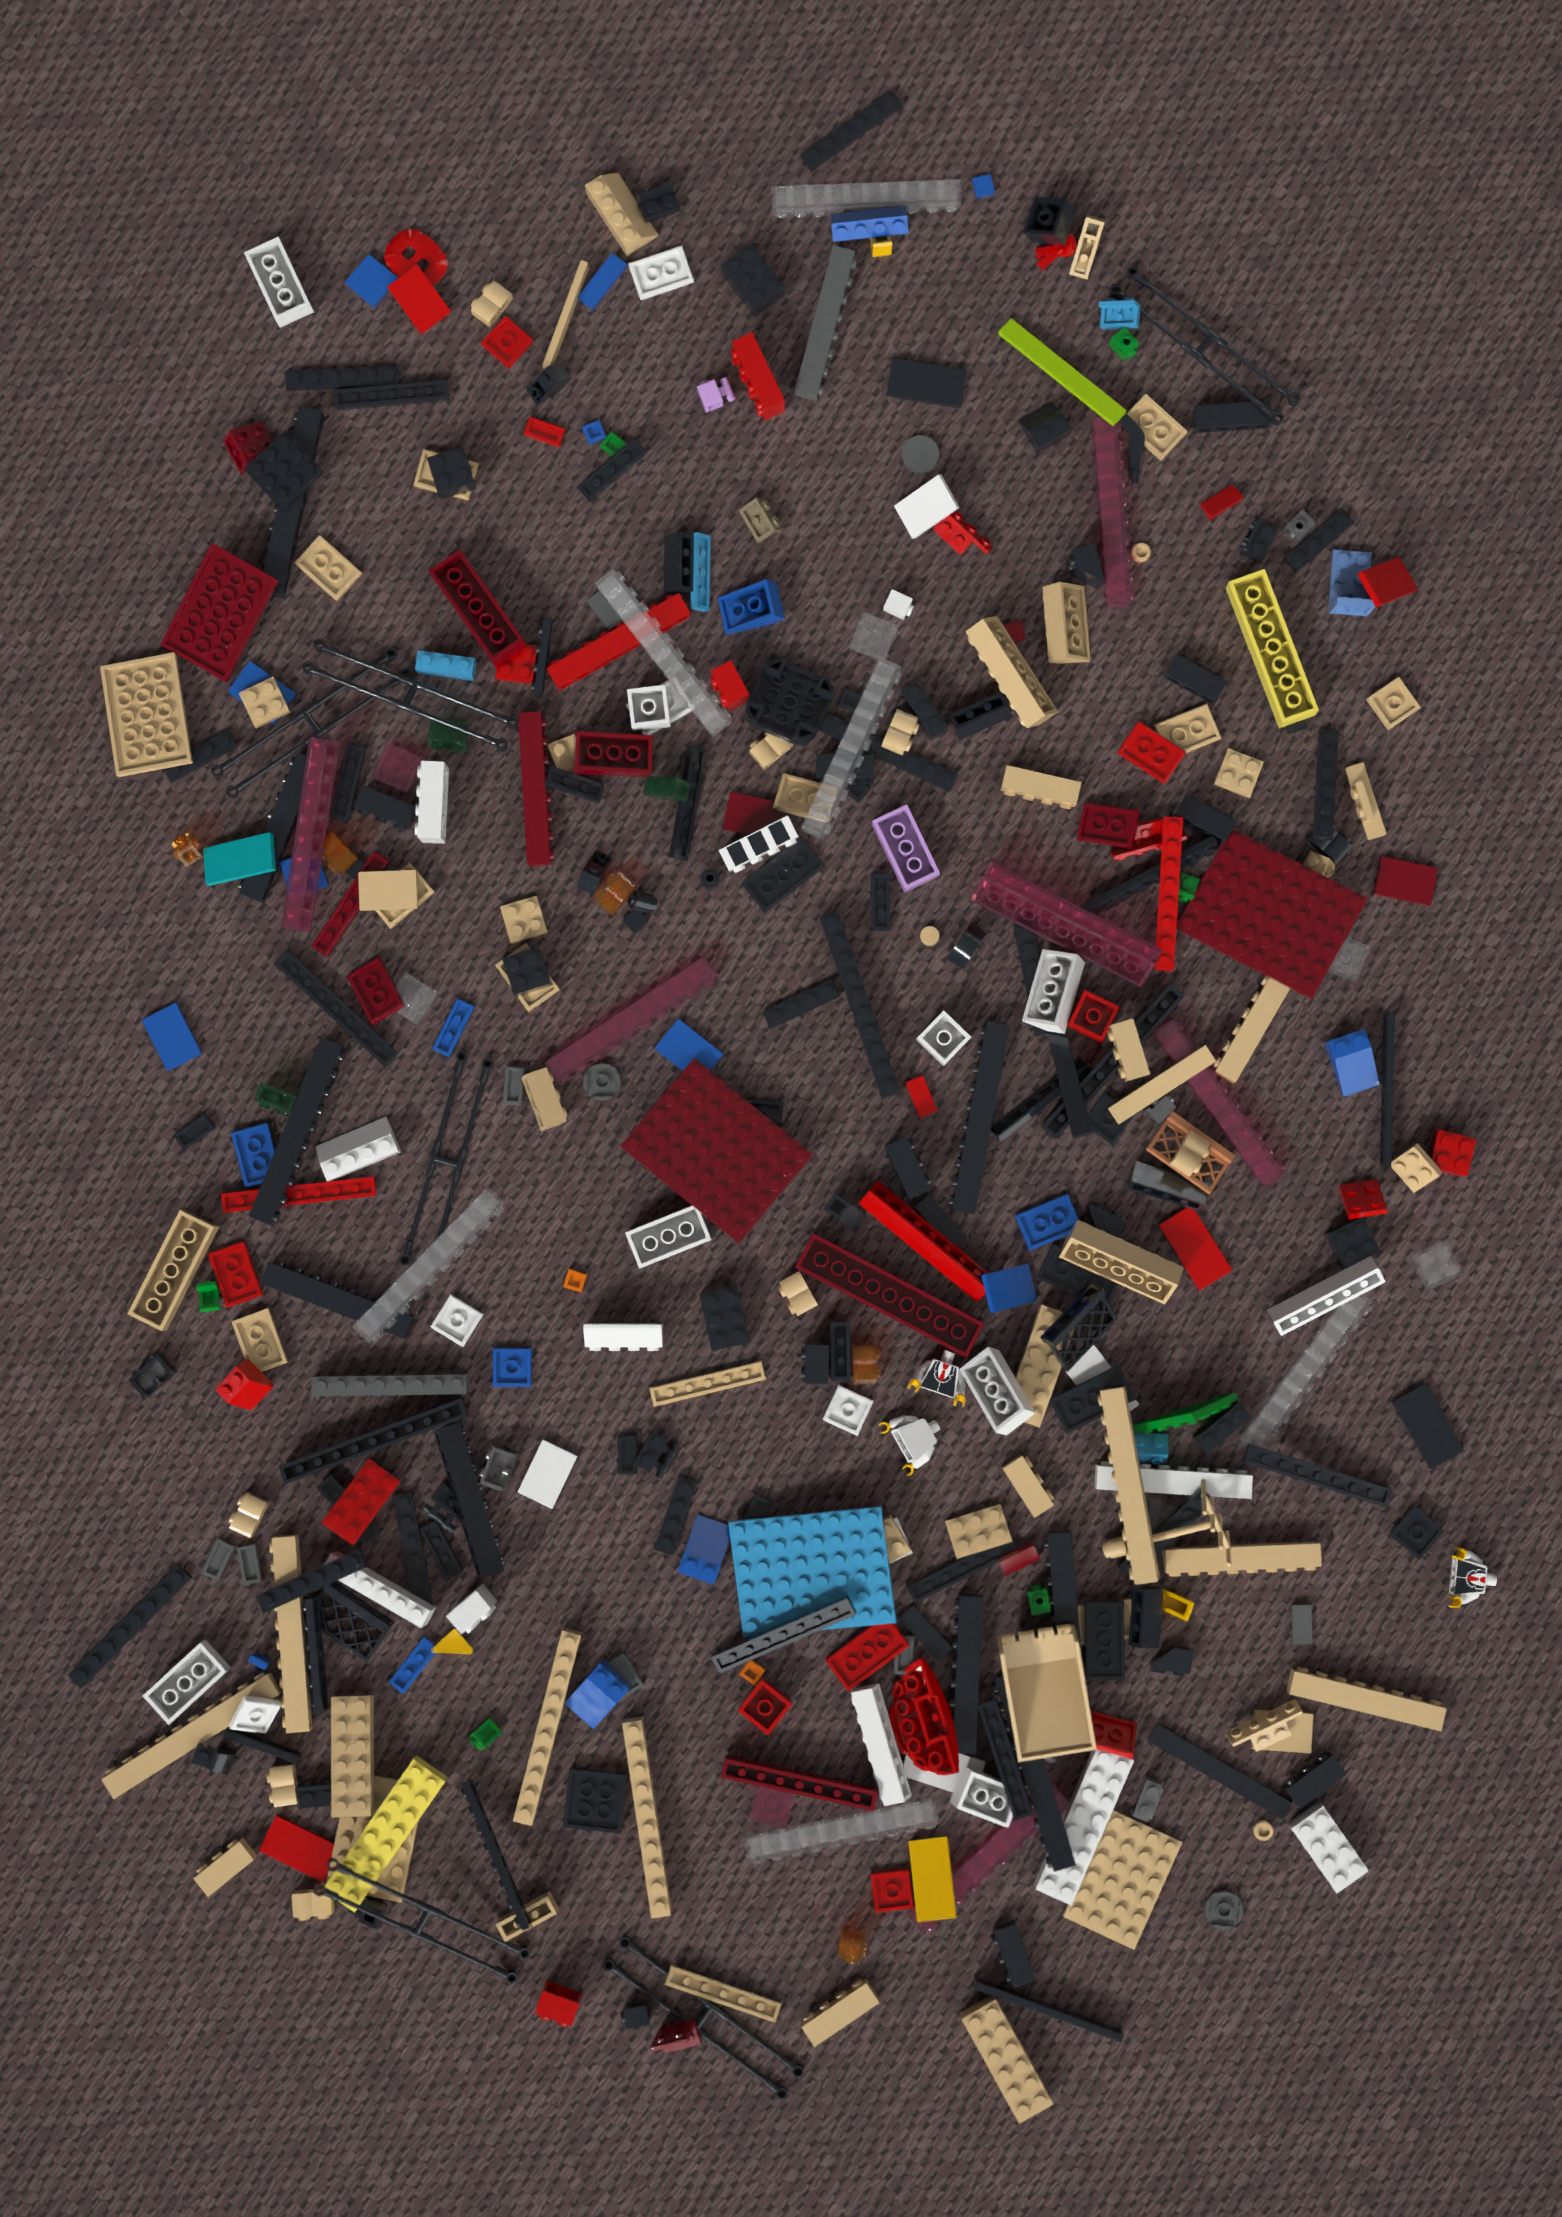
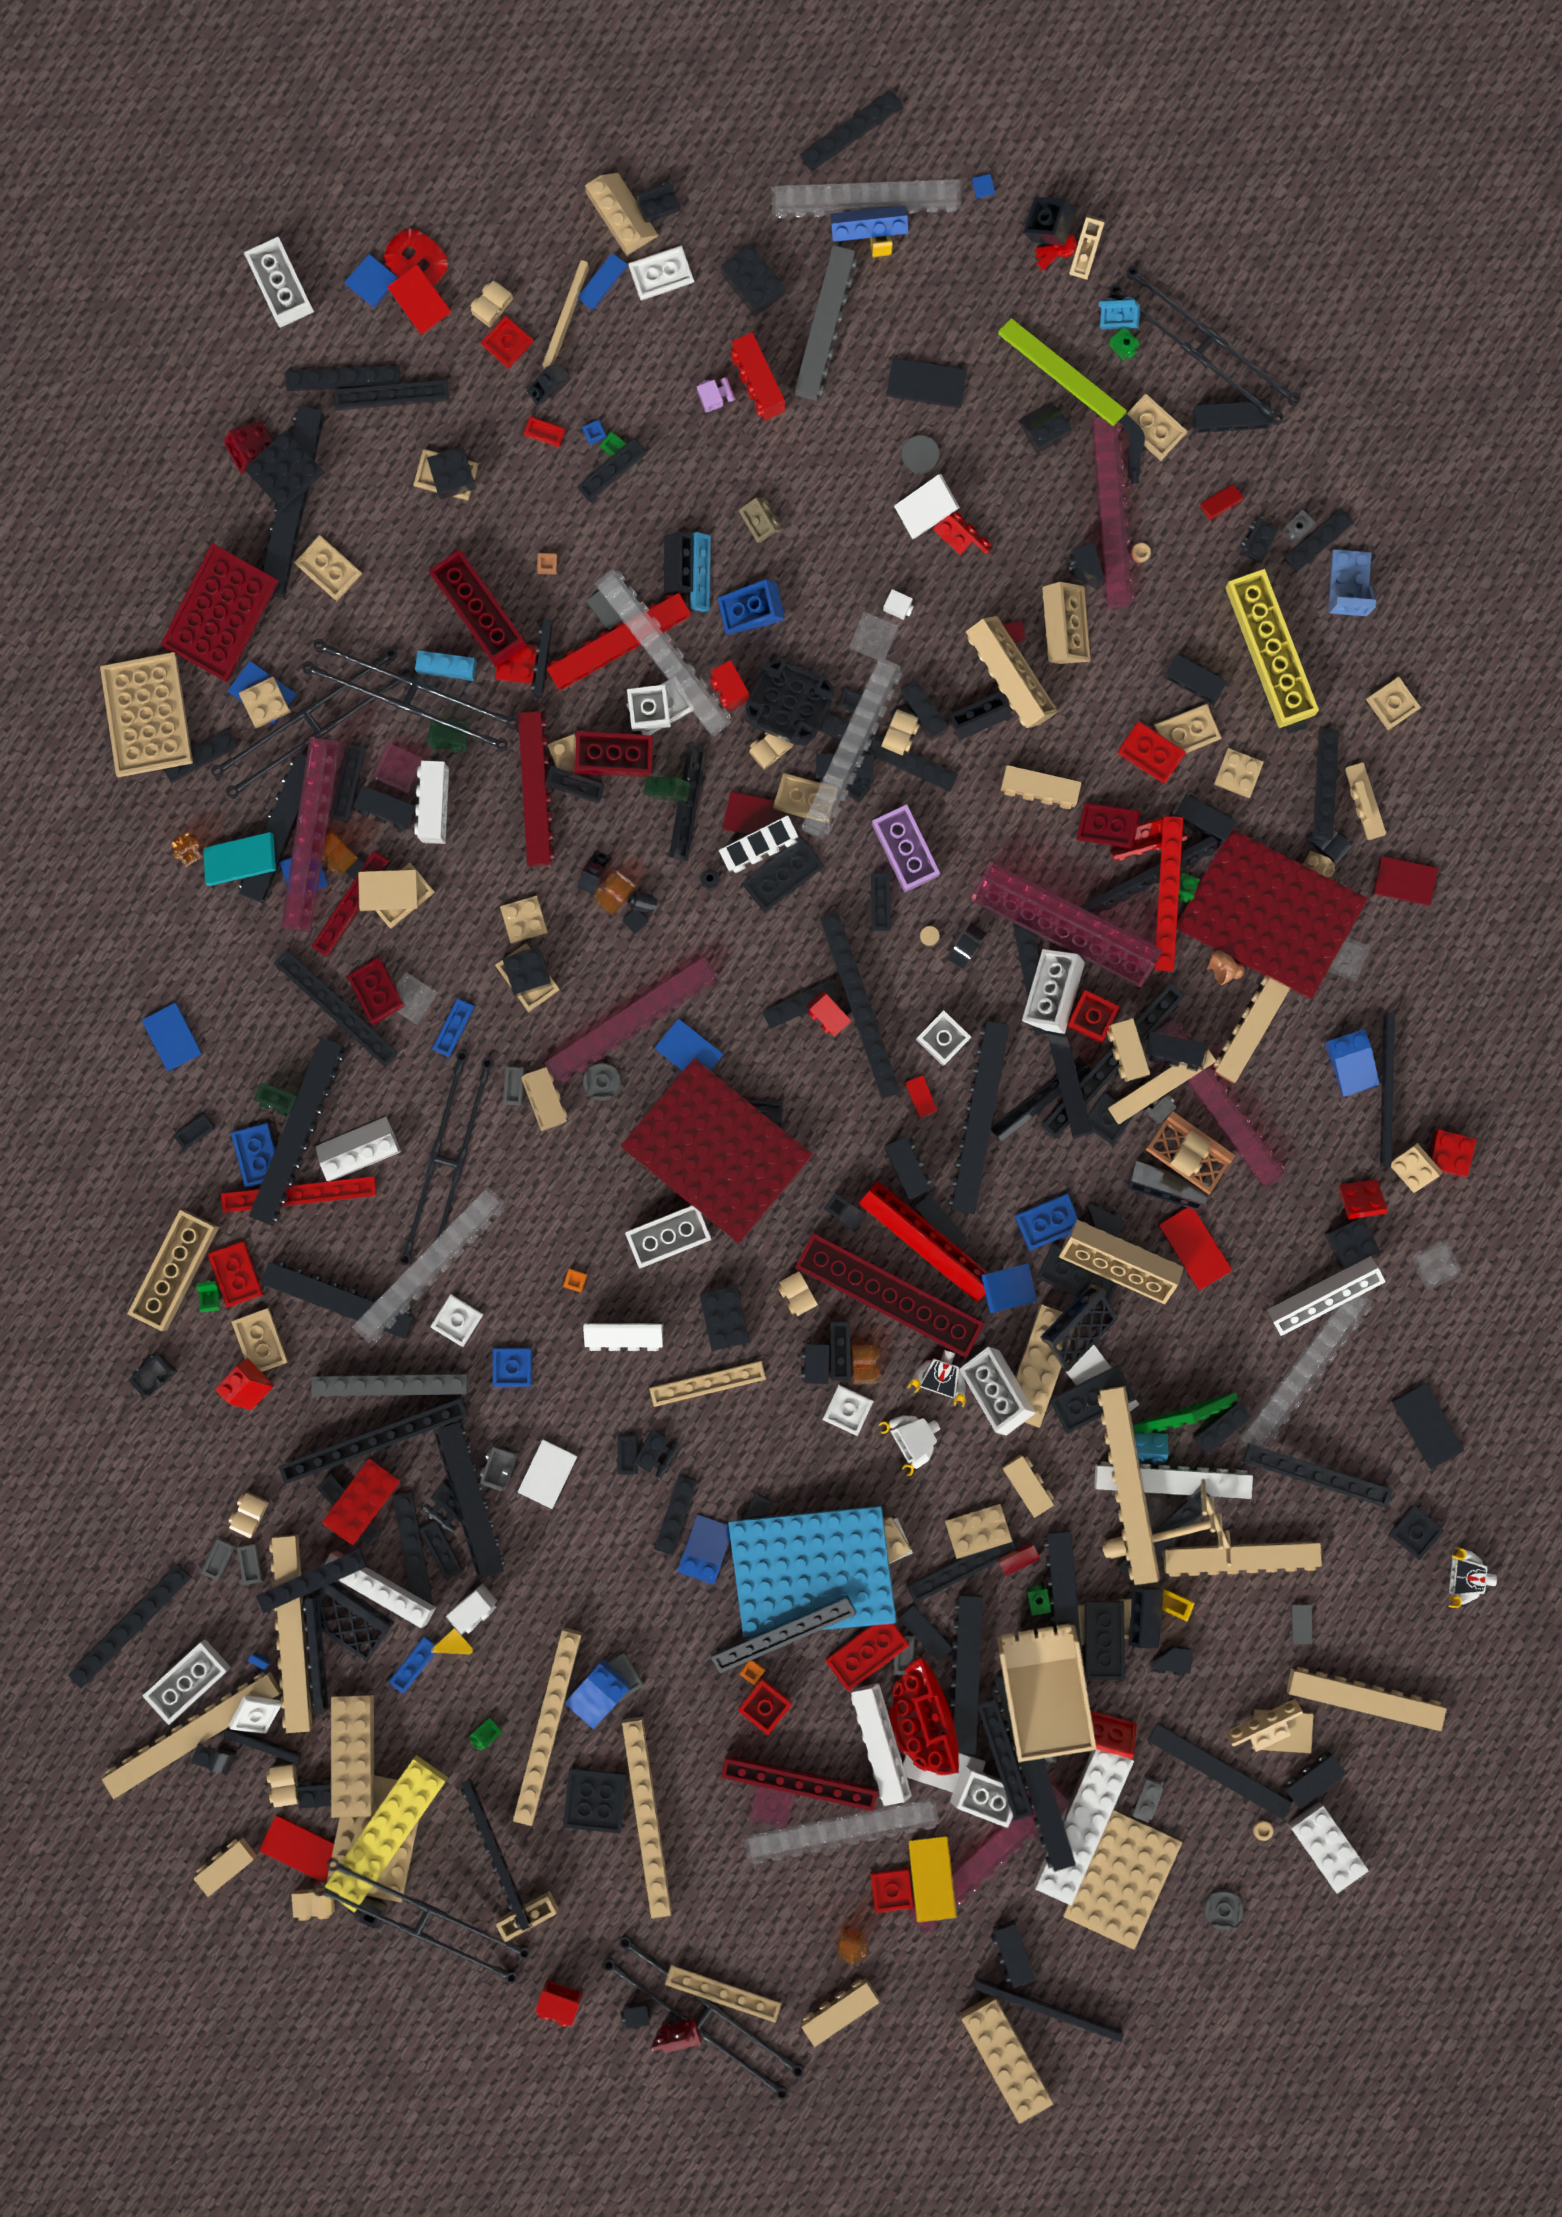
red tile [1357,557,1418,607] -> none
none -> nougat plate [537,553,557,574]
none -> brick [807,990,851,1037]
none -> black brick [1145,1032,1209,1072]
none -> nougat piece [1207,950,1245,985]

